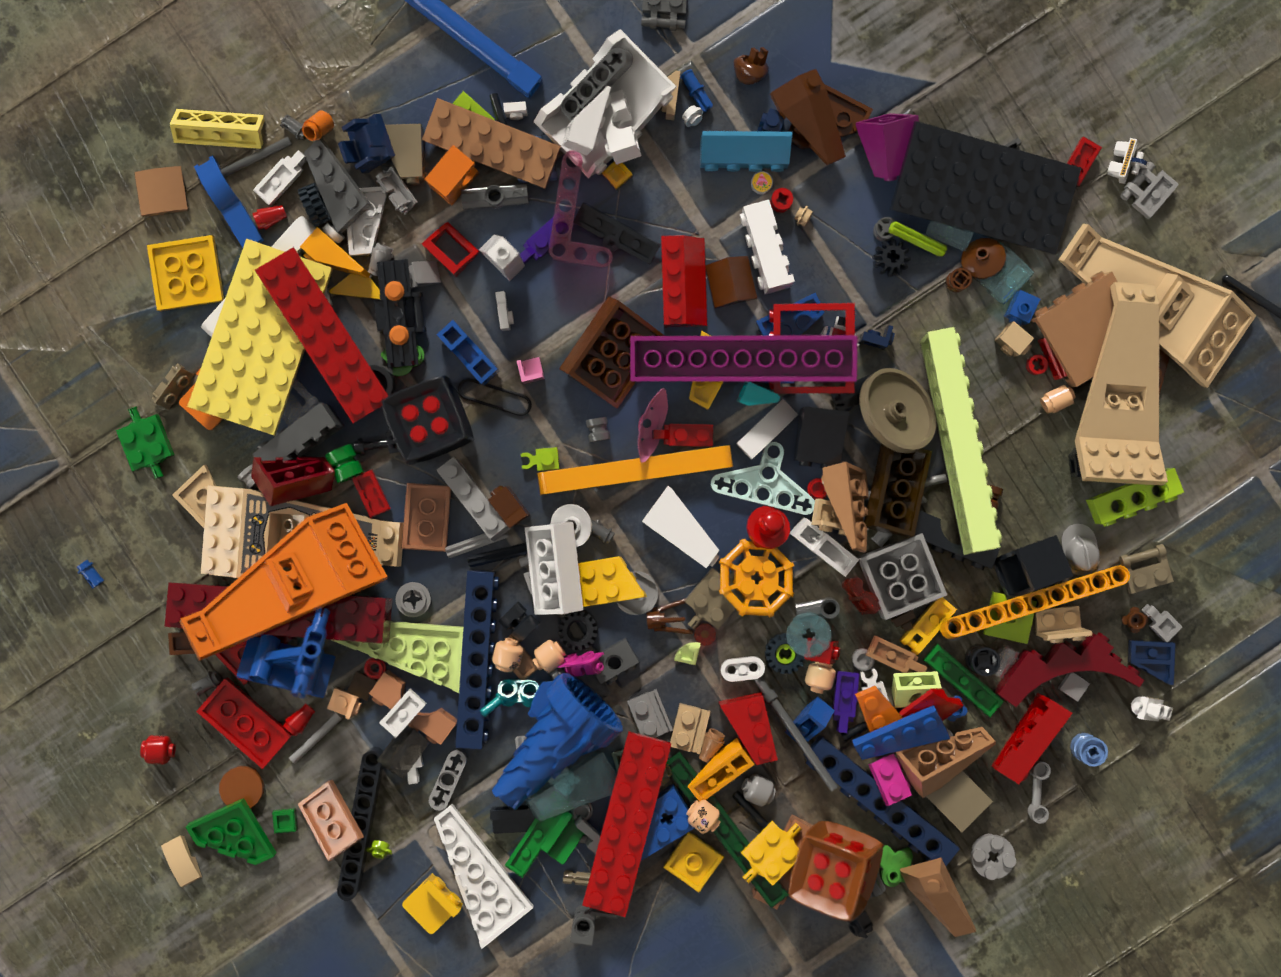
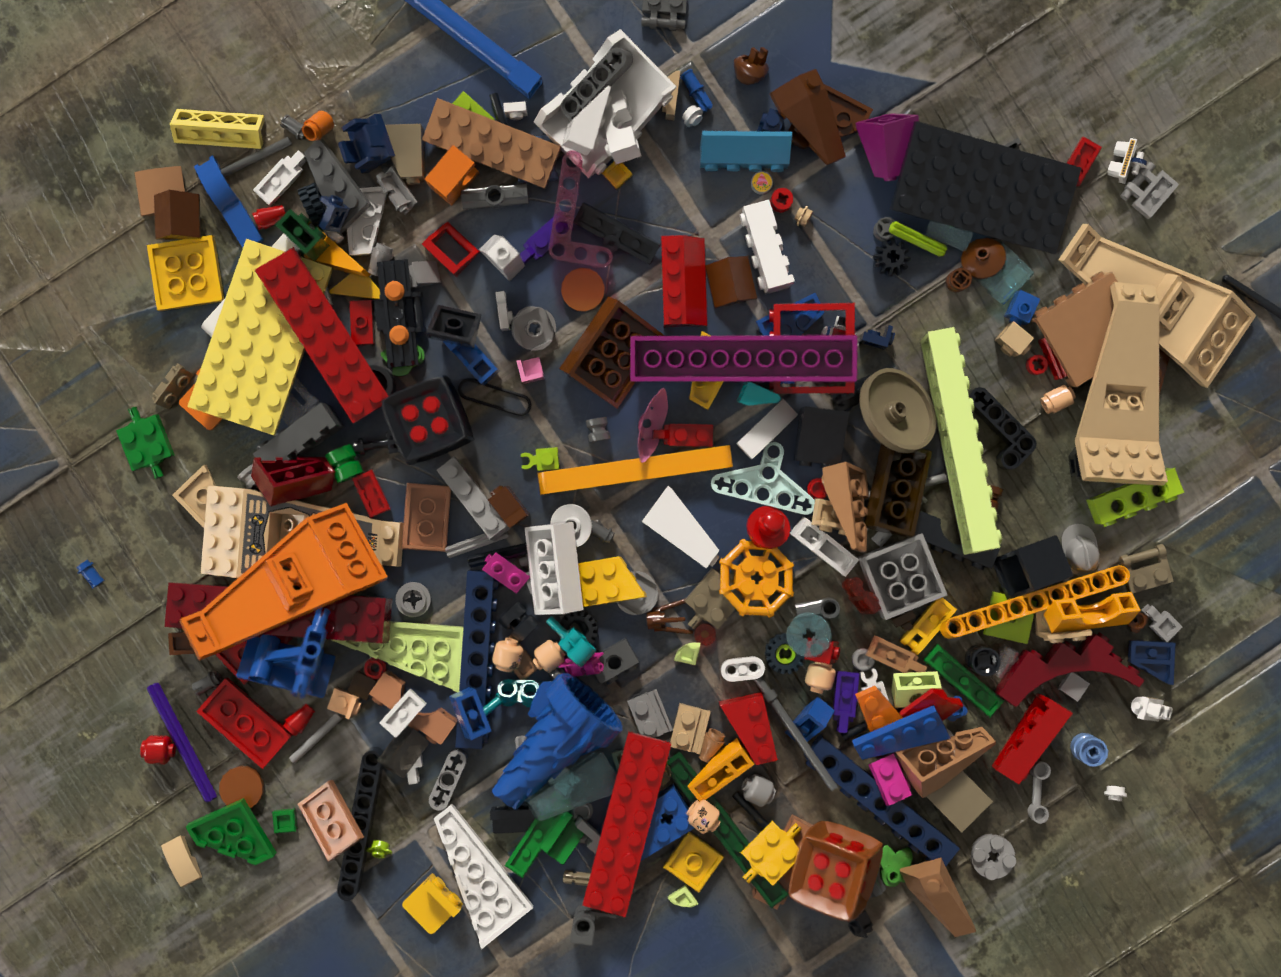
none -> dark purple axle [147,682,217,802]
none -> reddish brown slope [154,190,201,240]
none -> dark green brick [275,209,330,262]
none -> dark blue bracket [319,195,350,232]
none -> red plate [350,300,375,345]
none -> black slope [426,305,481,348]
none -> blue brick [449,687,491,740]
none -> dark pink hinge [482,552,530,594]
none -> light grey plate [511,306,556,351]
none -> teal beam [546,616,597,668]
none -> dark orange tile [561,268,605,312]
none -> yellowish green tile [668,884,698,908]
none -> black beam [968,387,1037,470]
none -> light orange arch [1044,592,1141,633]
none -> white plate [1104,786,1127,801]

